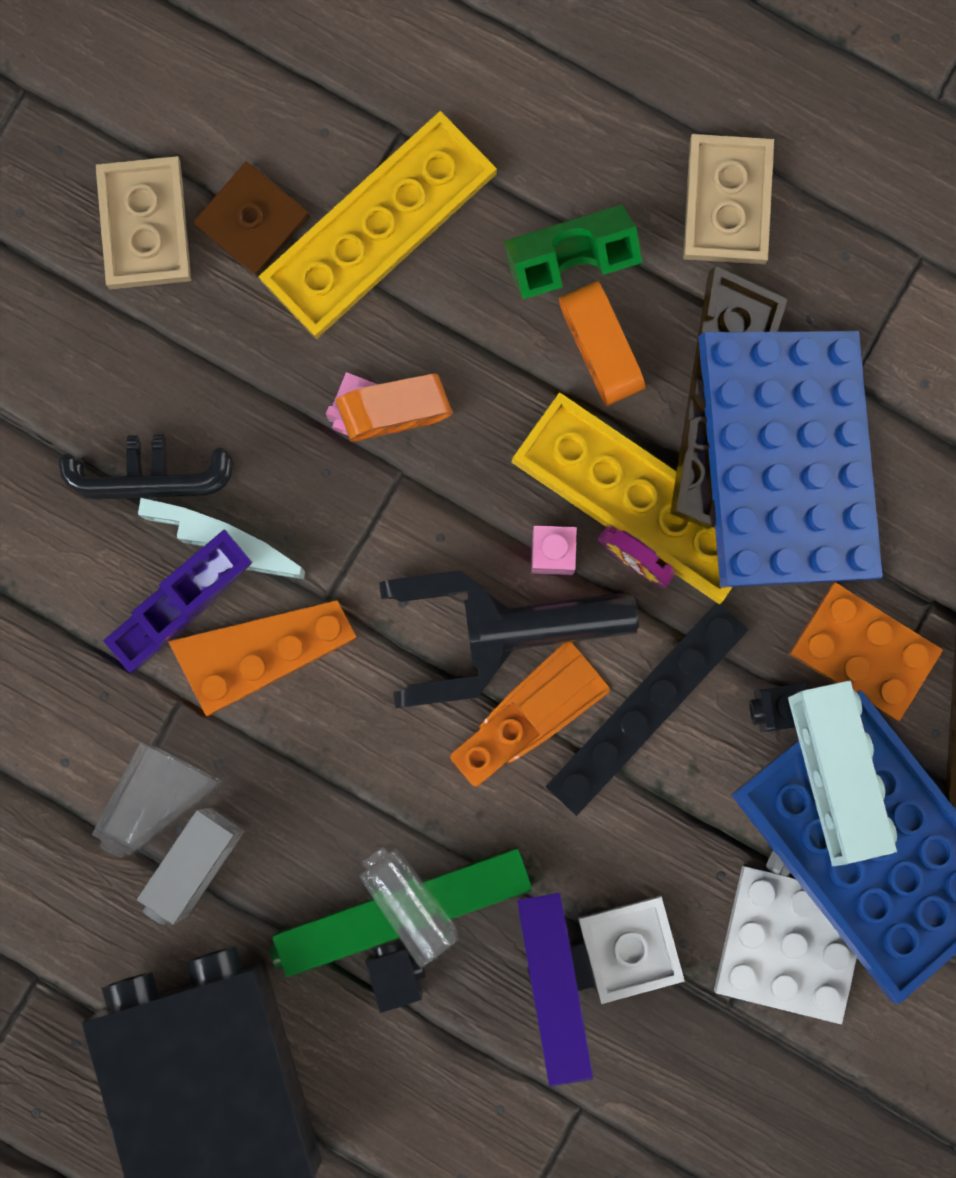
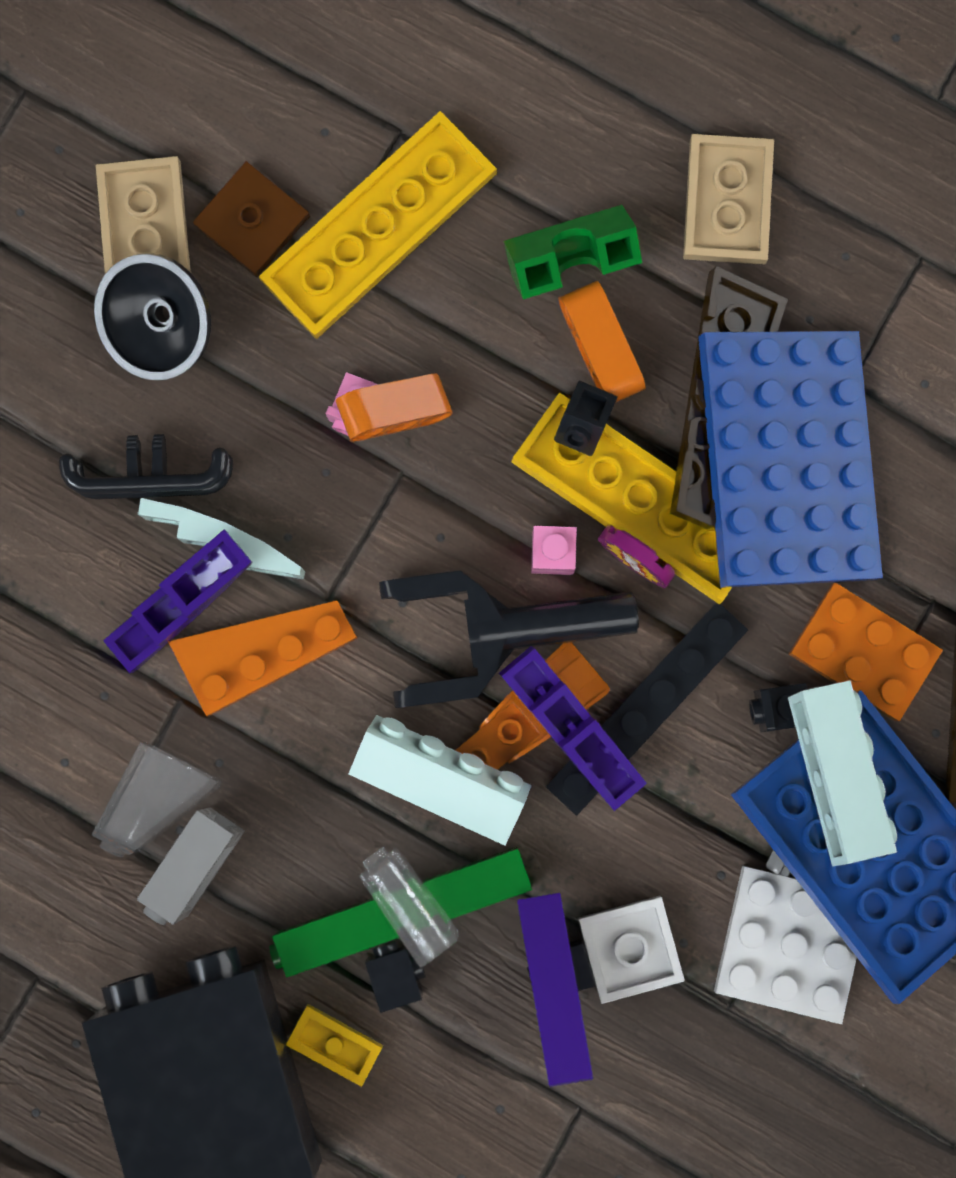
none -> black dish [94,253,211,380]
none -> yellow plate [286,1004,383,1087]
none -> light aqua brick [349,715,532,845]
none -> dark purple slope [499,646,647,811]
none -> black bracket [554,380,618,456]

